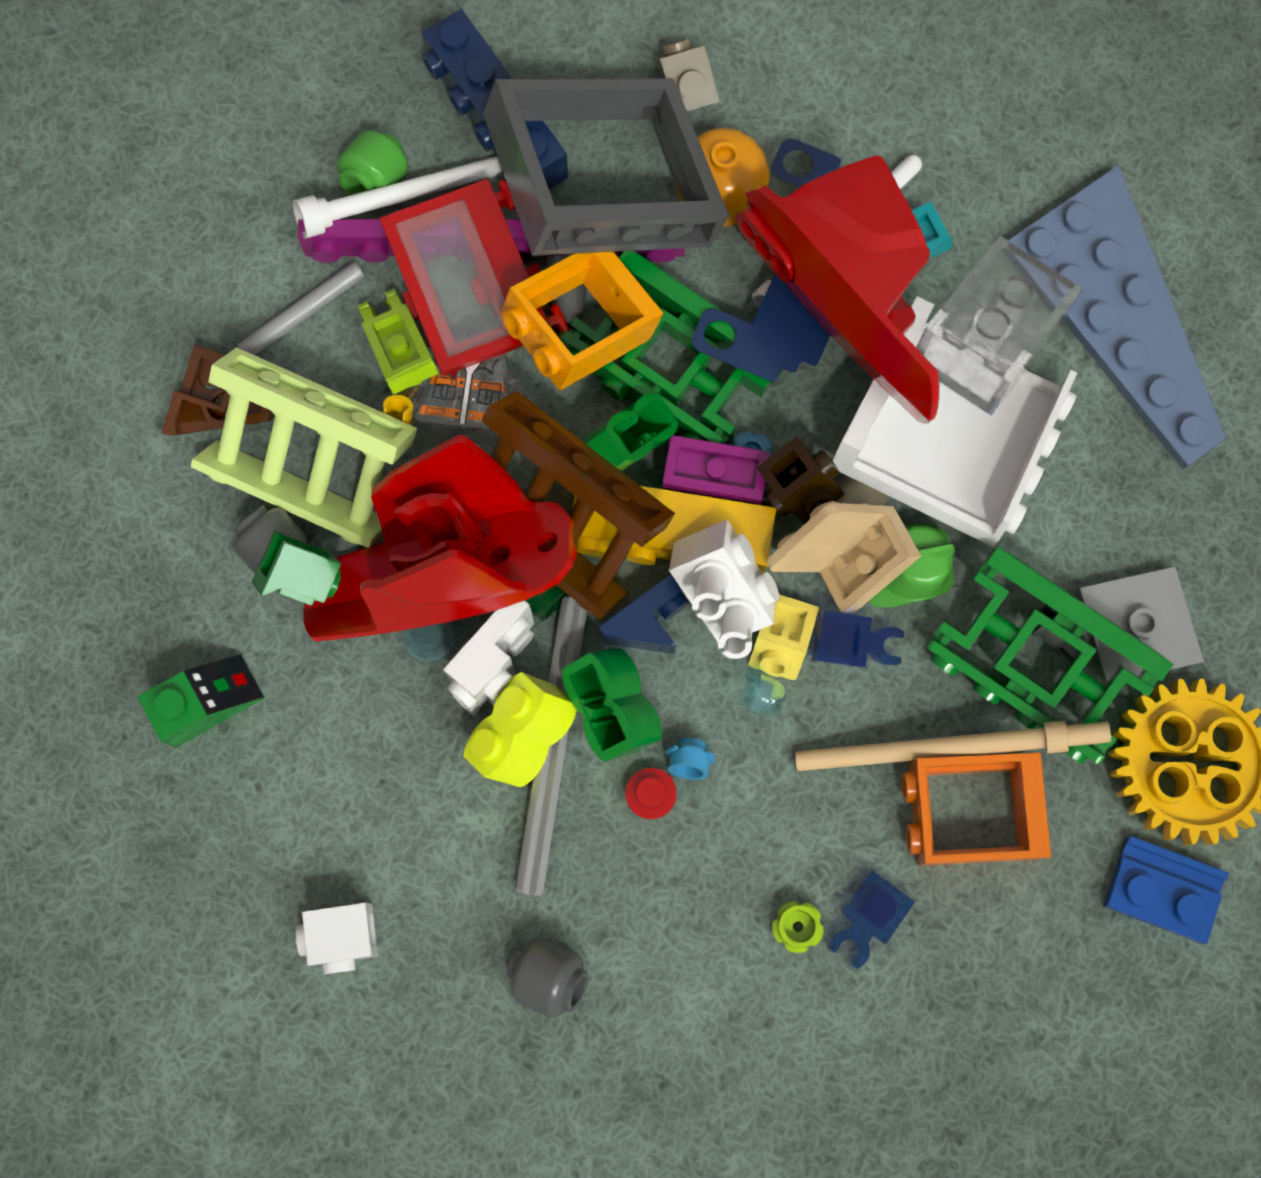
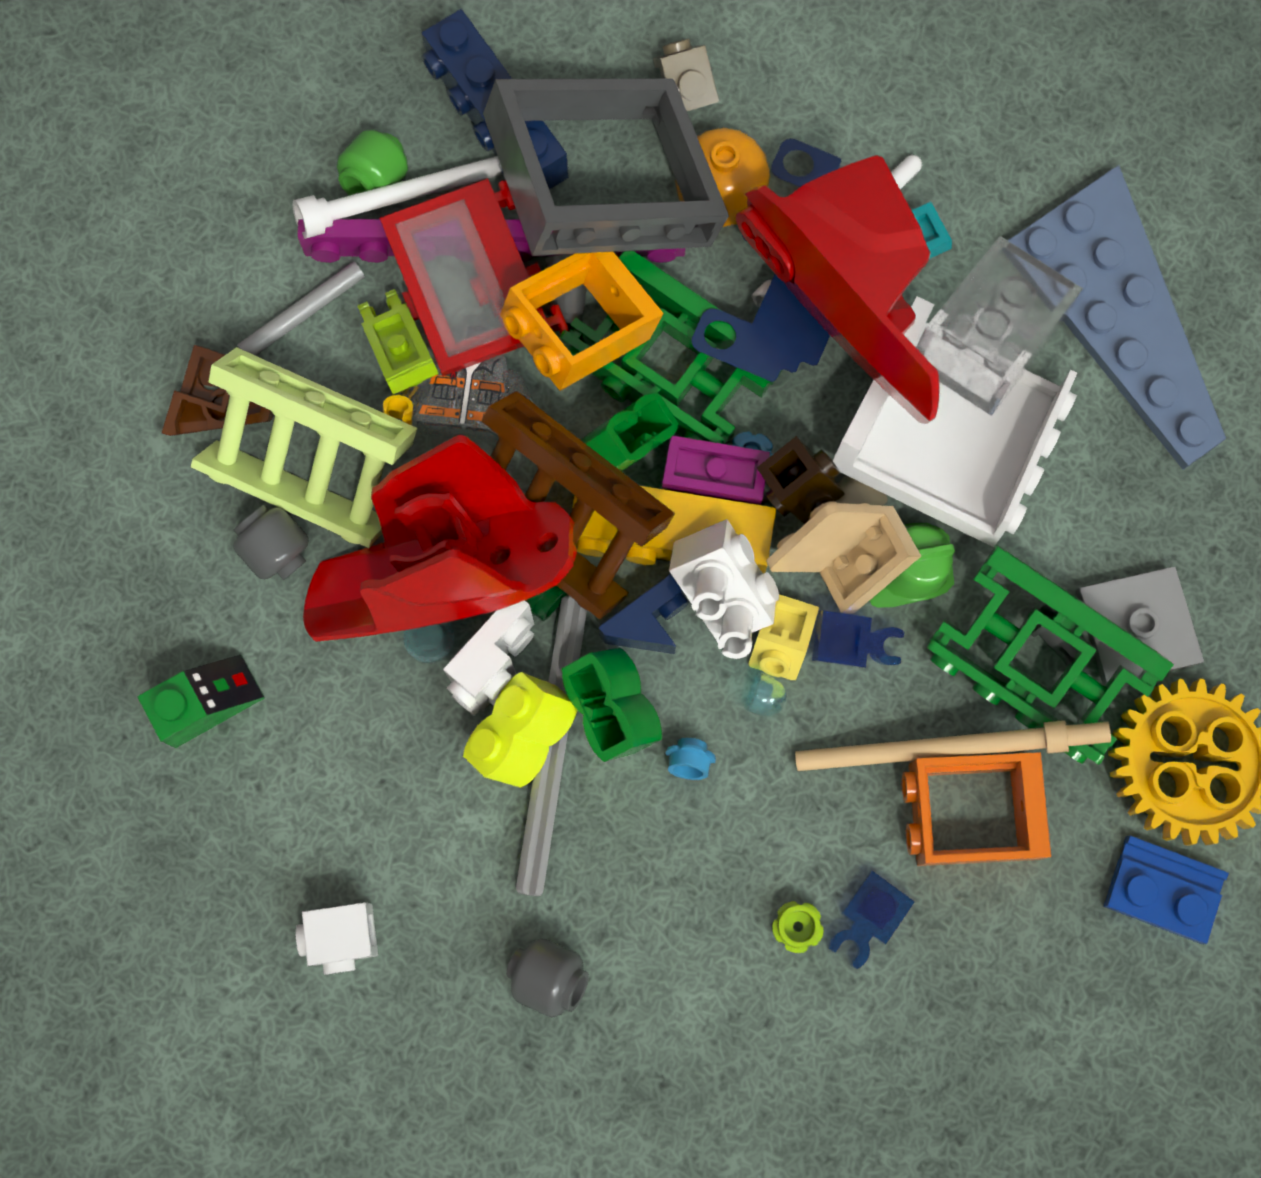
window [251,531,341,605] -> none
red plate [625,768,677,820] -> none

